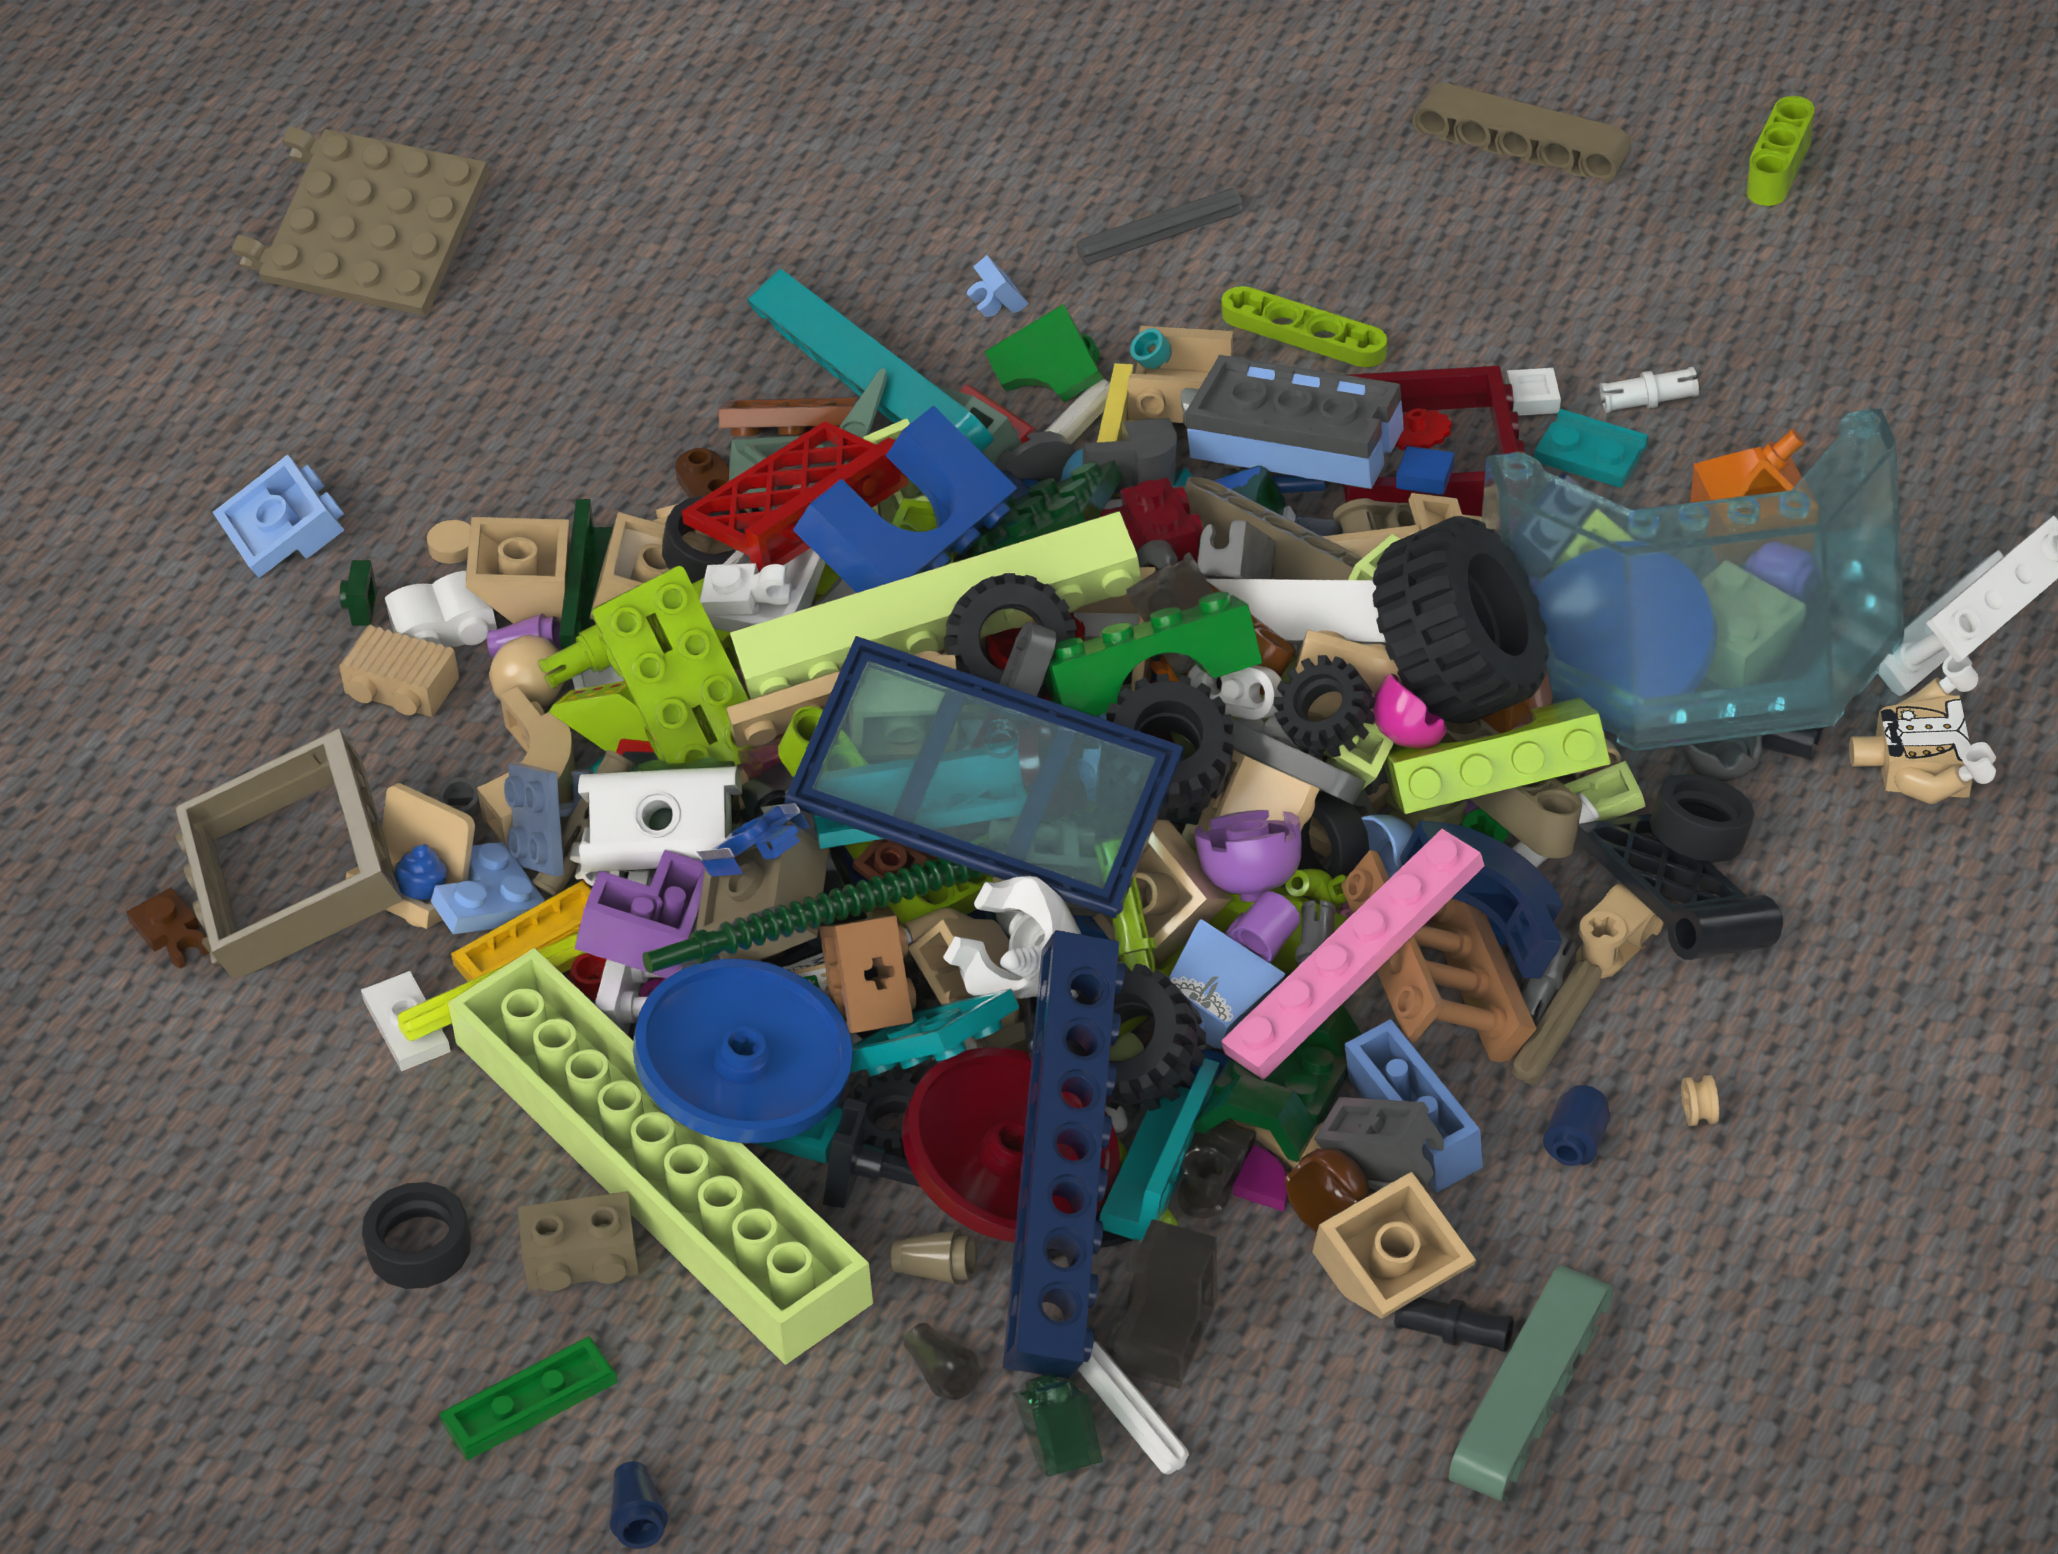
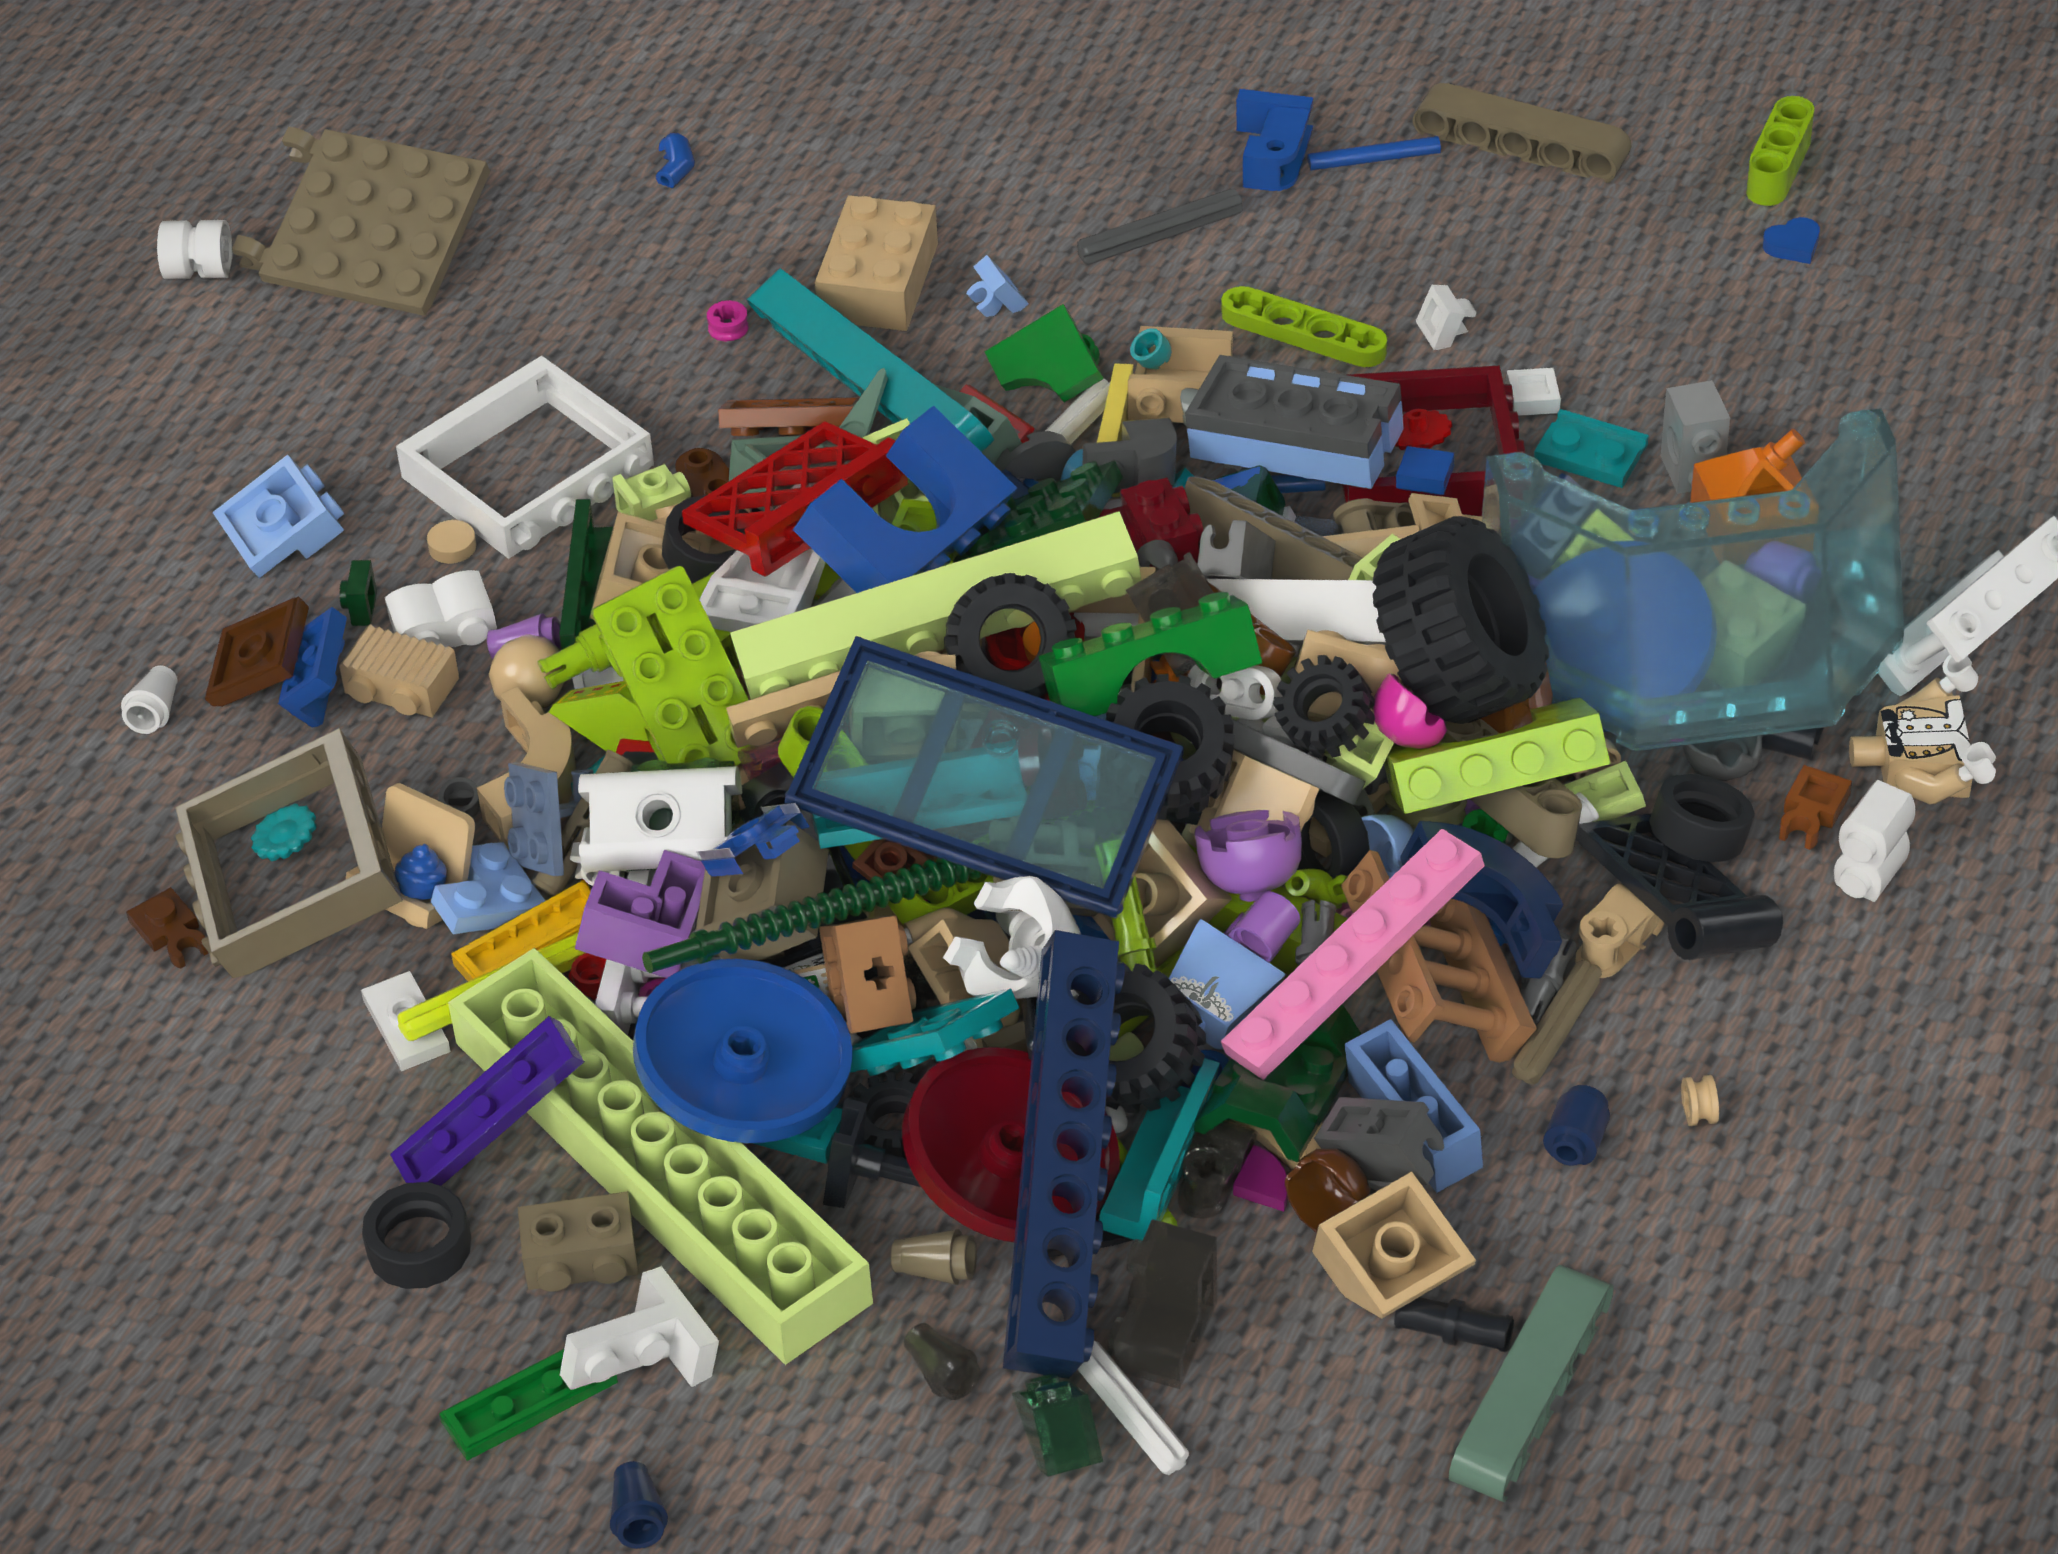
tan slope [466,517,569,625] -> none
white plate [700,563,792,616] -> none
dark grey beam [993,621,1056,724] -> none
white pin [1600,367,1699,413] -> none
none -> white cone [121,666,178,734]
none -> white wheel [157,220,232,279]
none -> reddish brown tile [205,596,309,707]
none -> teal piece [251,803,317,861]
none -> blue bracket [278,607,347,727]
none -> dark purple plate [390,1016,585,1186]
none -> white window [396,355,654,559]
none -> white bracket [560,1266,719,1390]
none -> yellowish green brick [612,464,691,521]
none -> blue arm [656,133,695,188]
none -> dark pink bush [707,300,749,341]
none -> tan brick [815,195,938,331]
none -> blue piece [1236,89,1313,191]
none -> blue bar [1307,136,1441,171]
none -> white tile [1416,285,1477,350]
none -> light grey brick [1660,380,1730,494]
none -> blue tile [1763,217,1820,264]
none -> dark orange plate [1779,765,1852,850]
none -> white brick [1834,780,1915,902]

